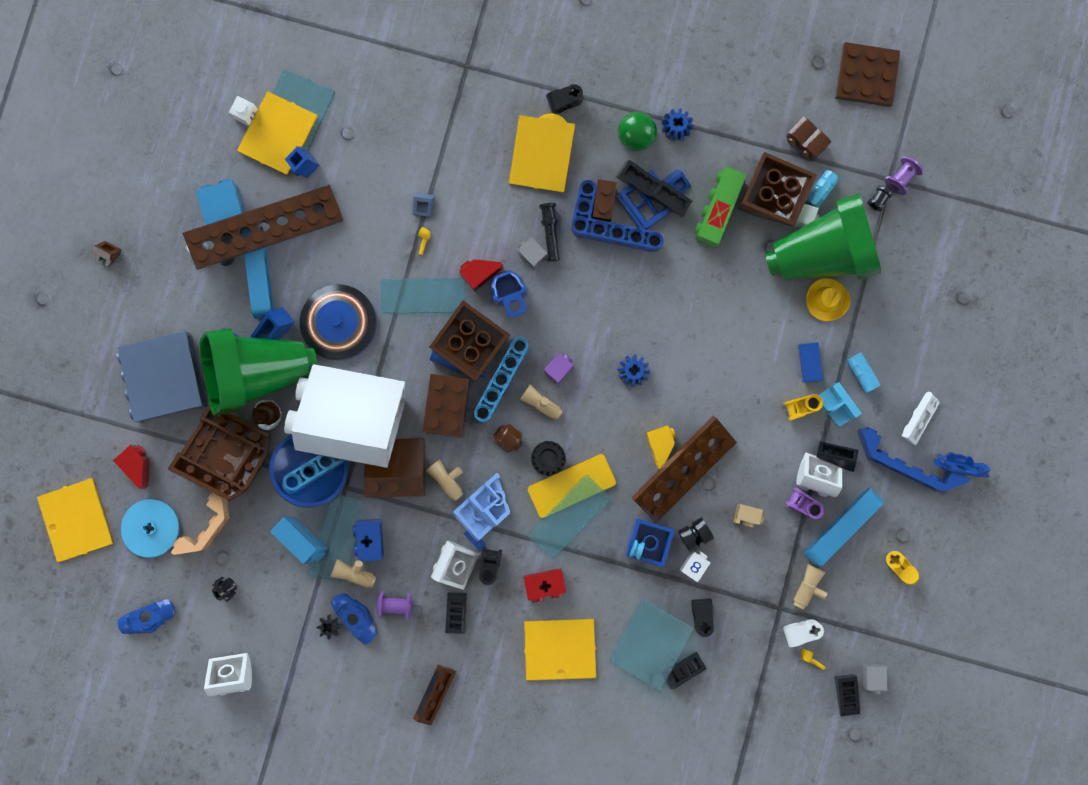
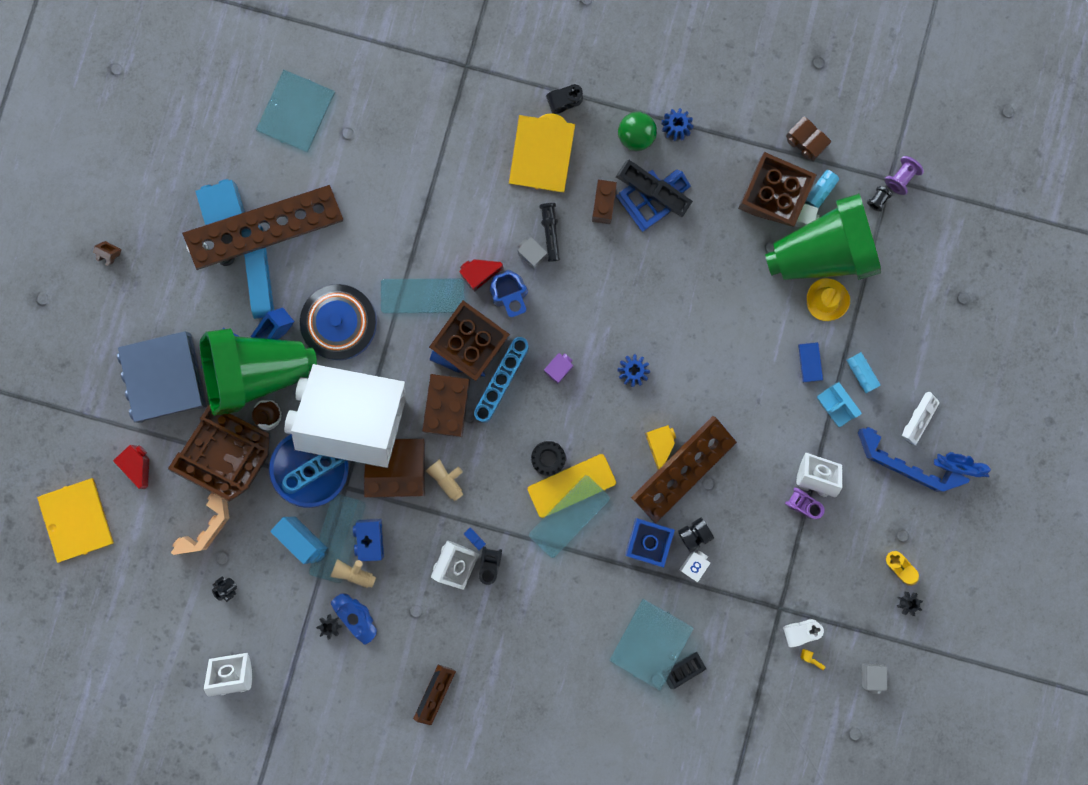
blue piece [118,599,175,635] -> none
medium azure piece [121,499,180,557] -> none
white brick [229,96,258,126] -> none
yellow piece [237,91,318,176] -> none
blue brick [285,146,320,178] -> none
medium lavender hose [377,591,413,621] -> none
sand blue slope [413,193,434,217] -> none
yellow hand [418,227,431,255] -> none
black slope [445,592,467,634] -> none
light blue slope [452,473,510,541] -> none
reddish brown head [493,424,523,453] -> none
tan piece [520,384,563,420] -> none
red brick [523,568,566,603] -> none
yellow piece [524,619,596,681] -> none
blue beam [571,180,664,252] -> none
medium azure bush [630,540,645,559] -> none
black piece [691,598,714,637] -> none
bright green brick [694,166,747,248] -> none
tan brick [733,504,765,527] -> none
yellow piece [783,394,823,421] -> none
tan piece [793,564,827,610] -> none
dark azure beam [804,488,884,568] -> none
black slope [817,441,858,472] -> none
black slope [834,674,860,717] -> none
reddish brown plate [835,42,900,107] -> none
none -> black gear [897,591,923,616]

